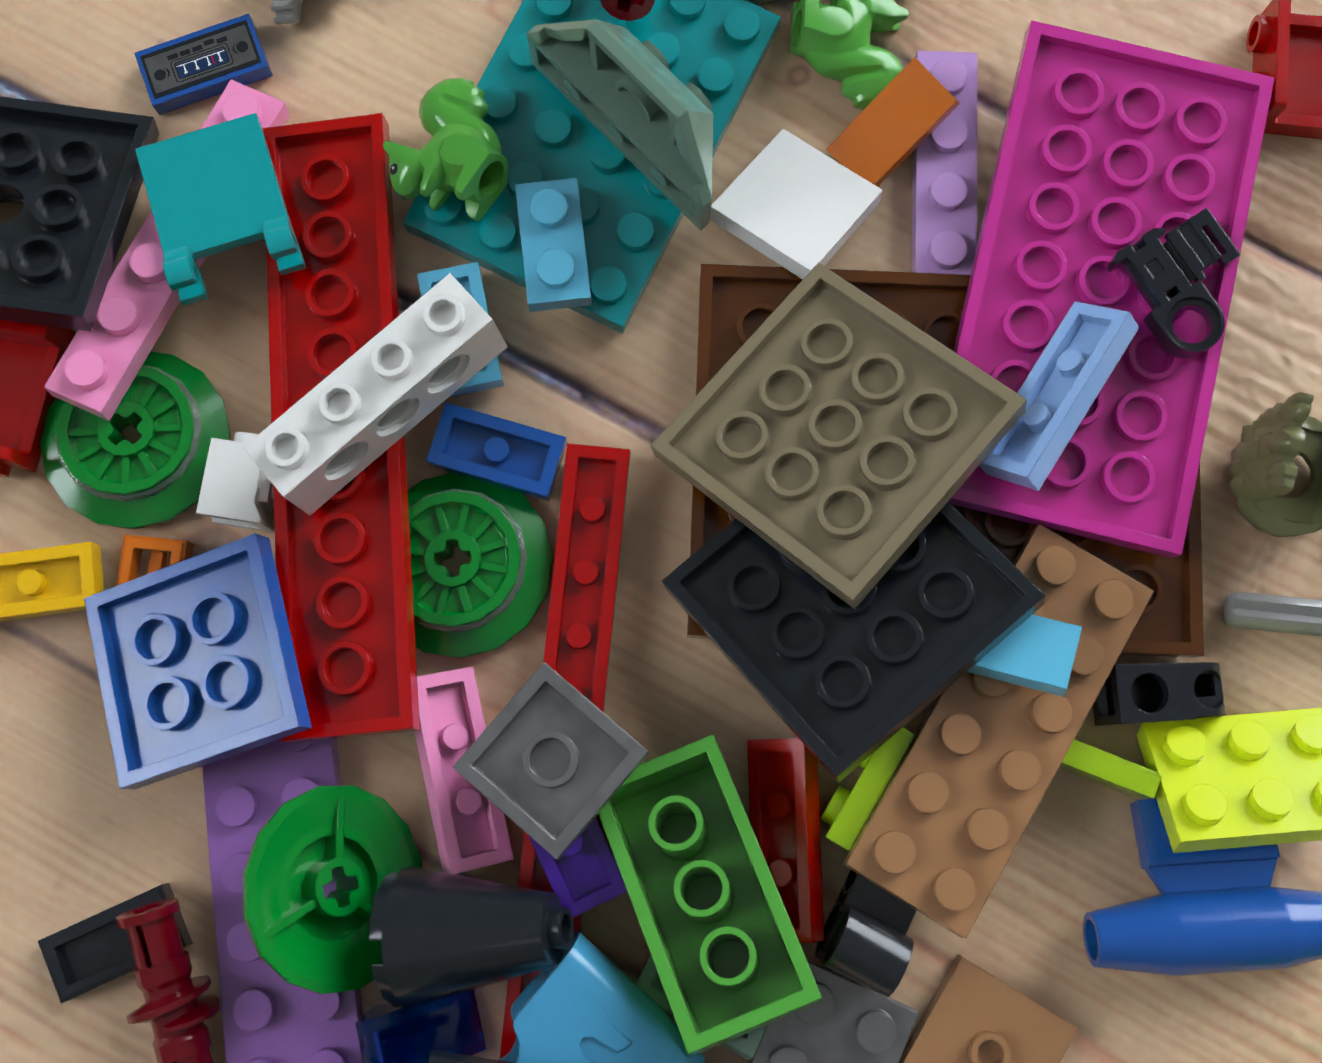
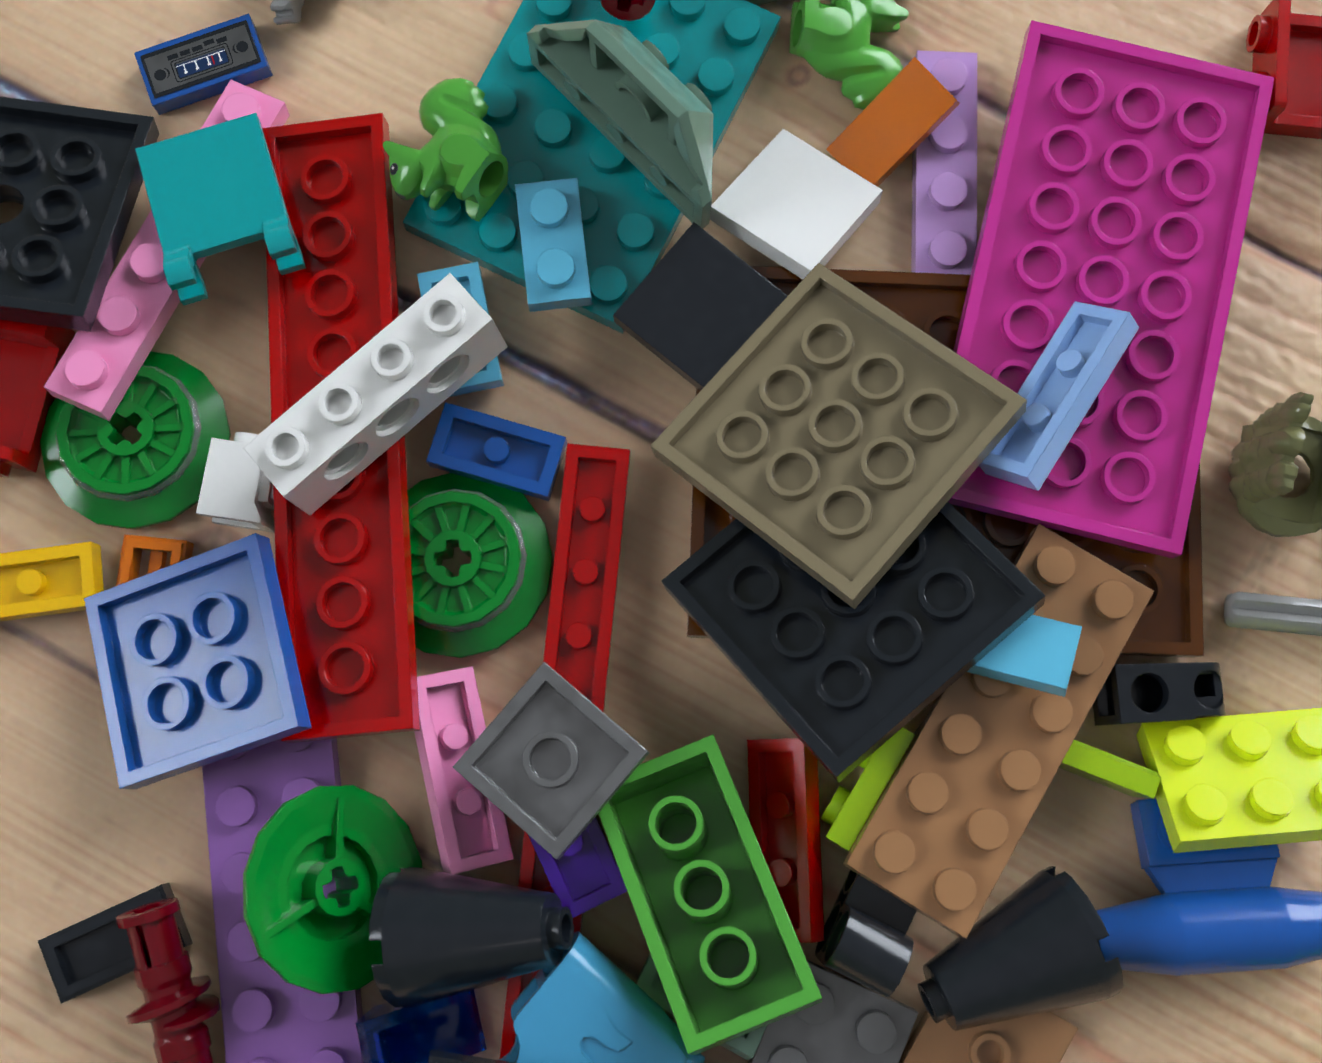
black piece [1108,208,1241,359] -> none
none -> black tile [613,222,787,391]
none -> black cone [918,866,1124,1031]

